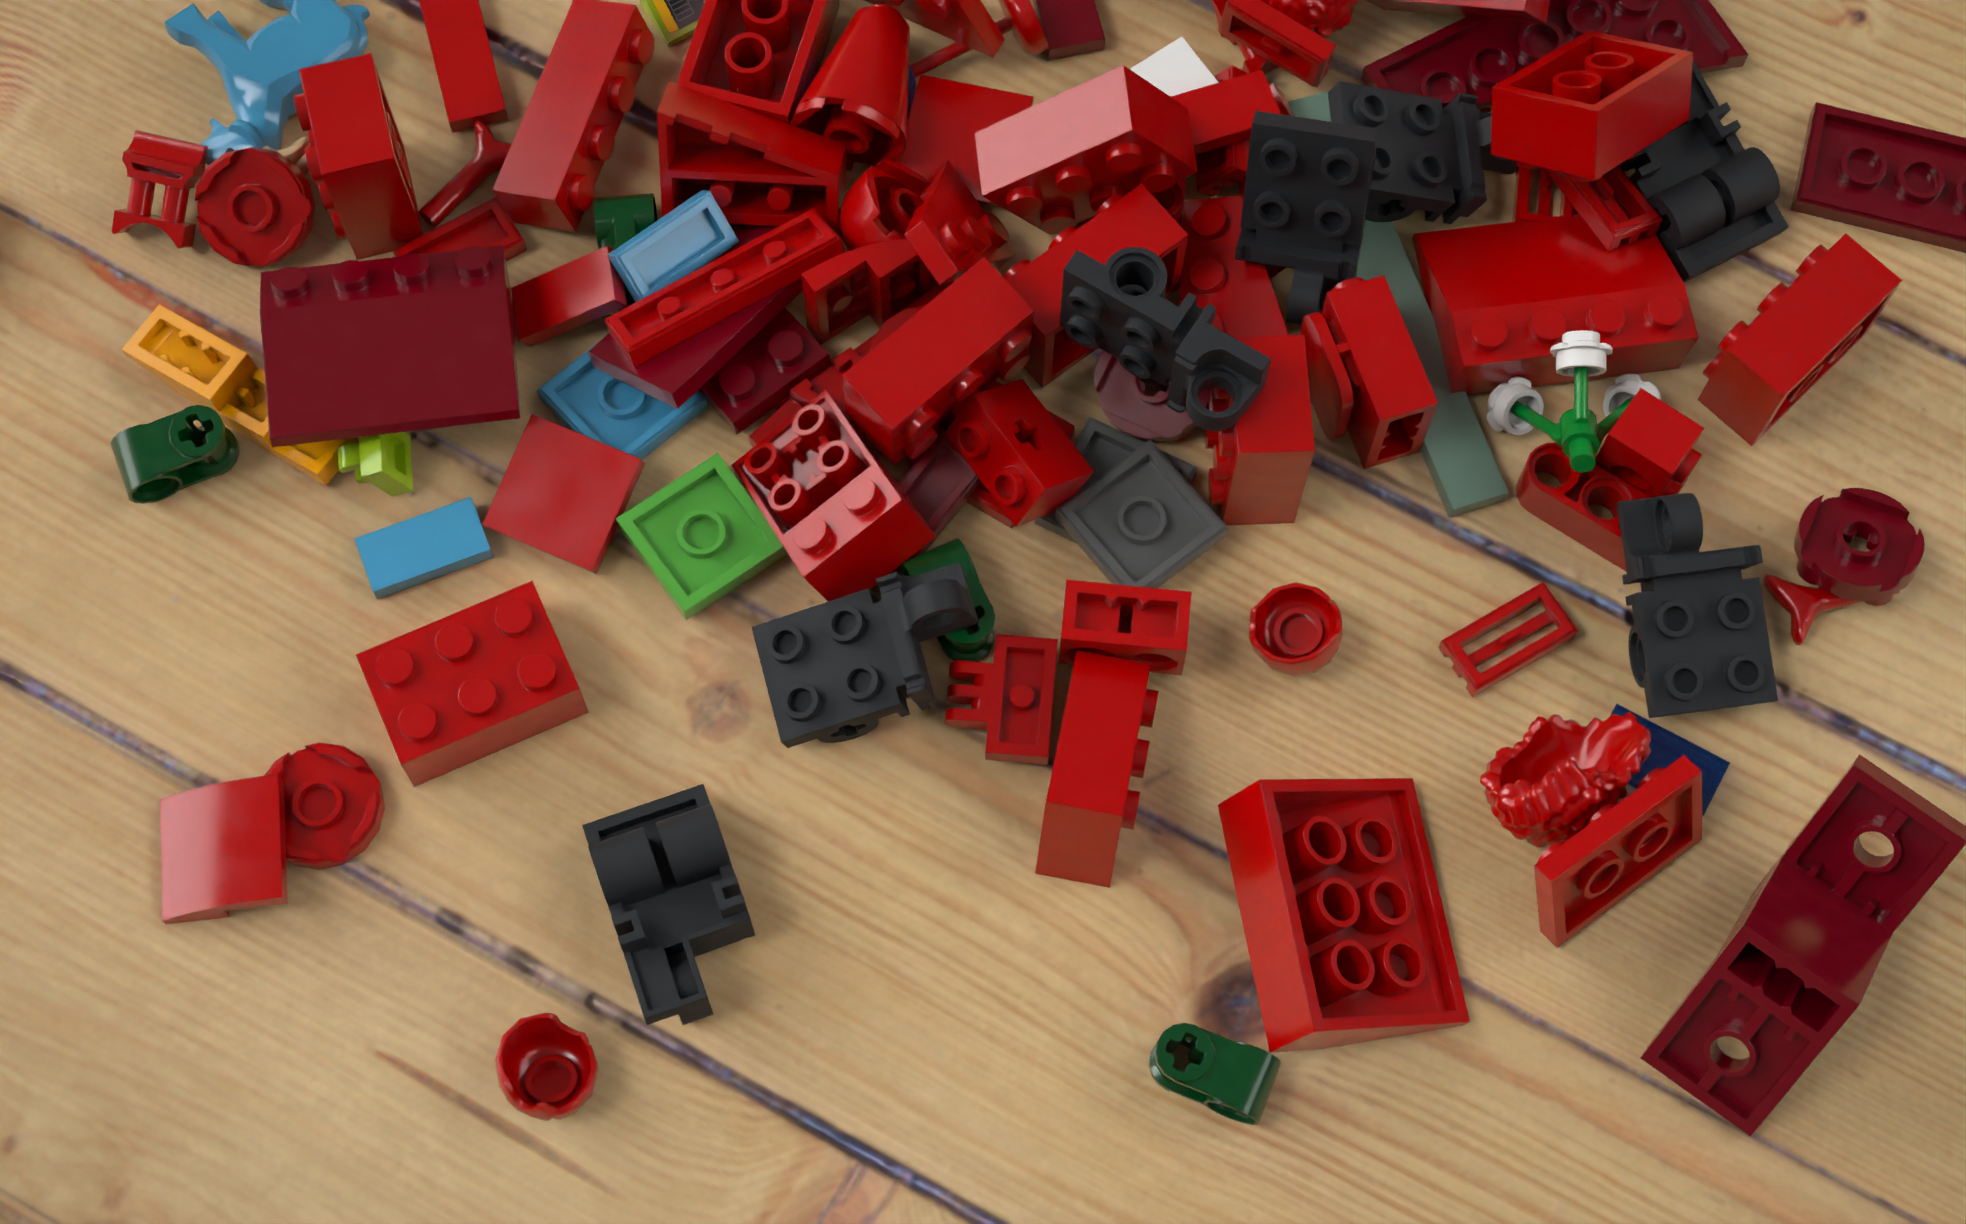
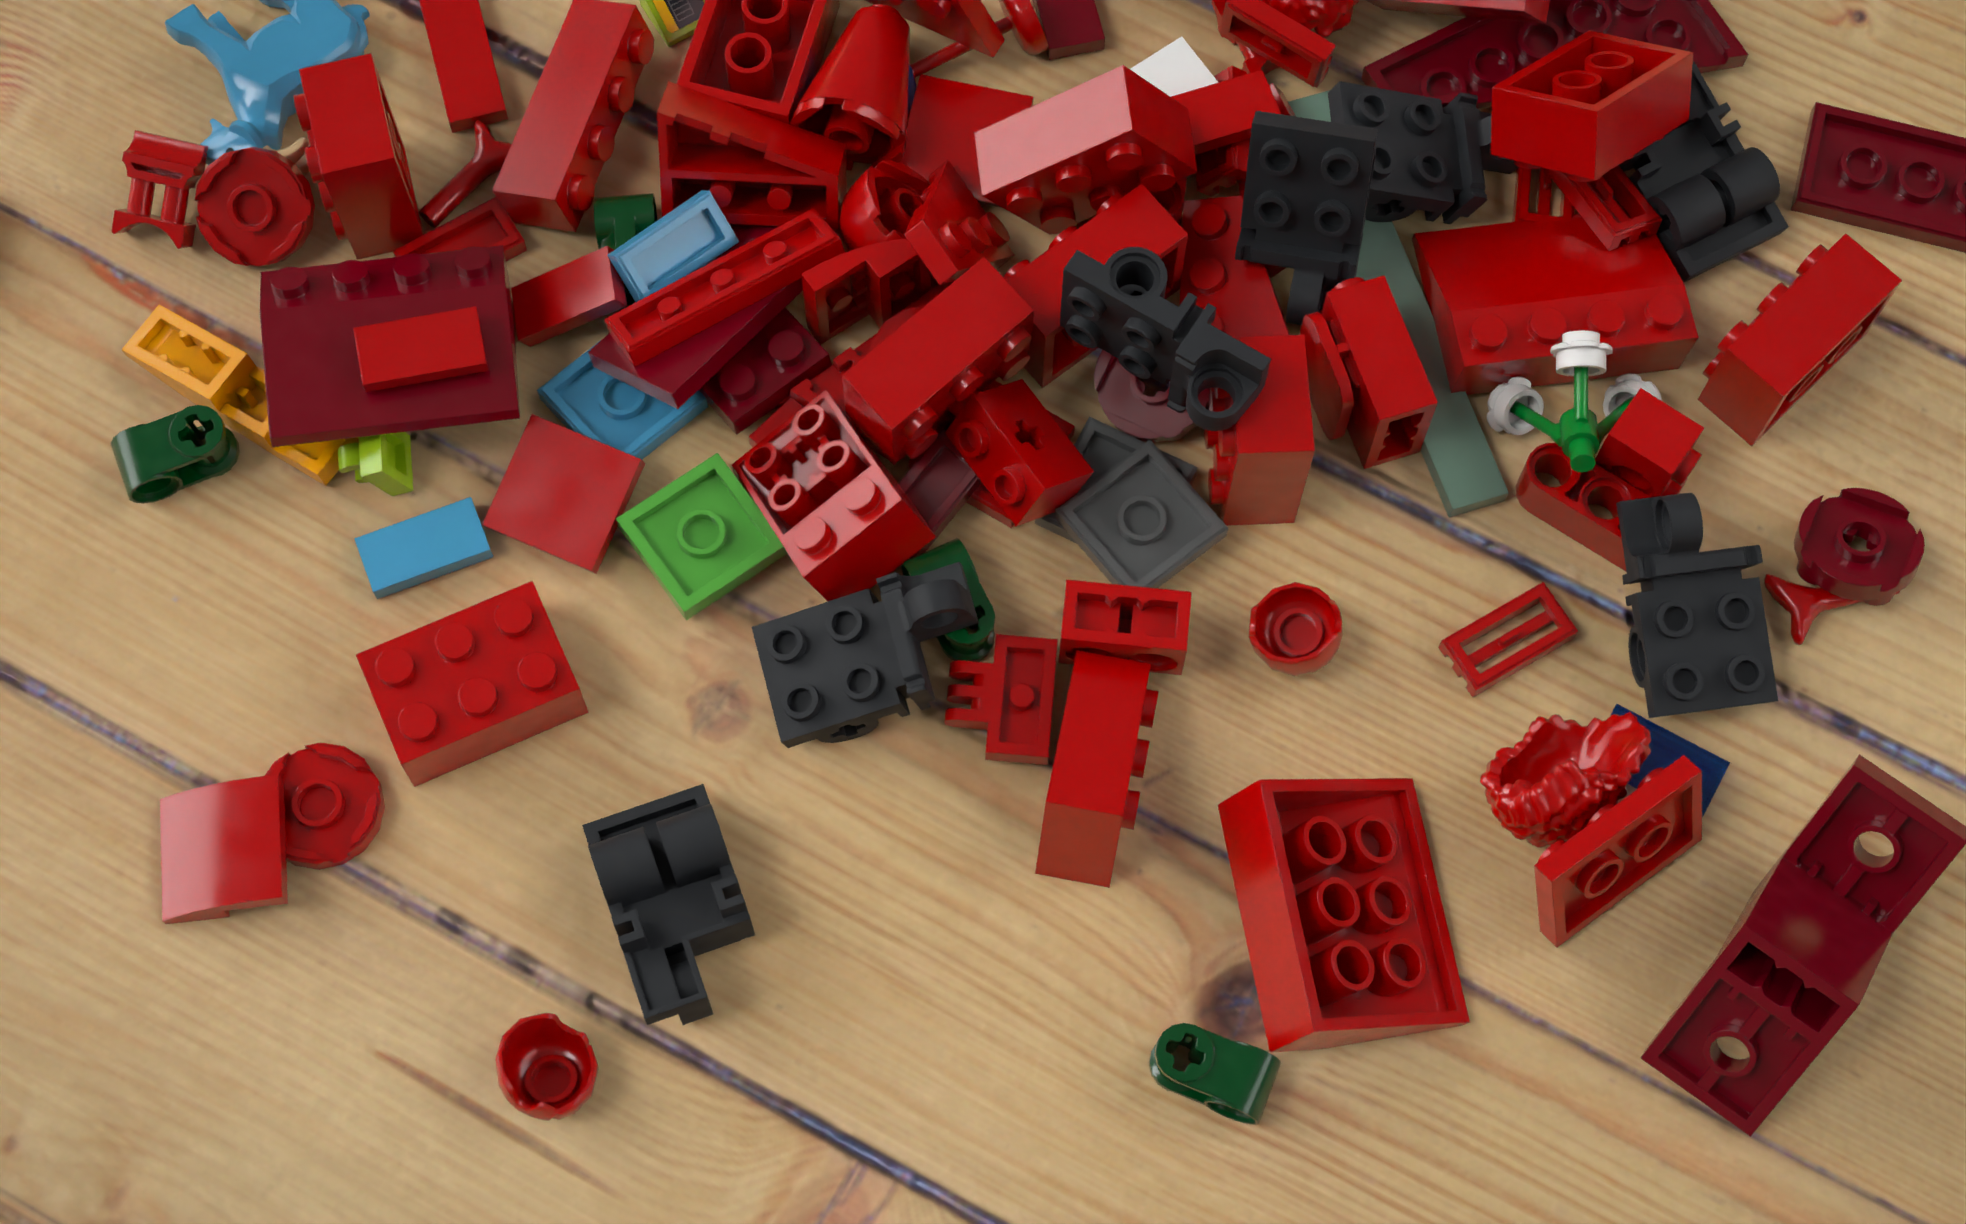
none -> red tile [353,306,489,392]

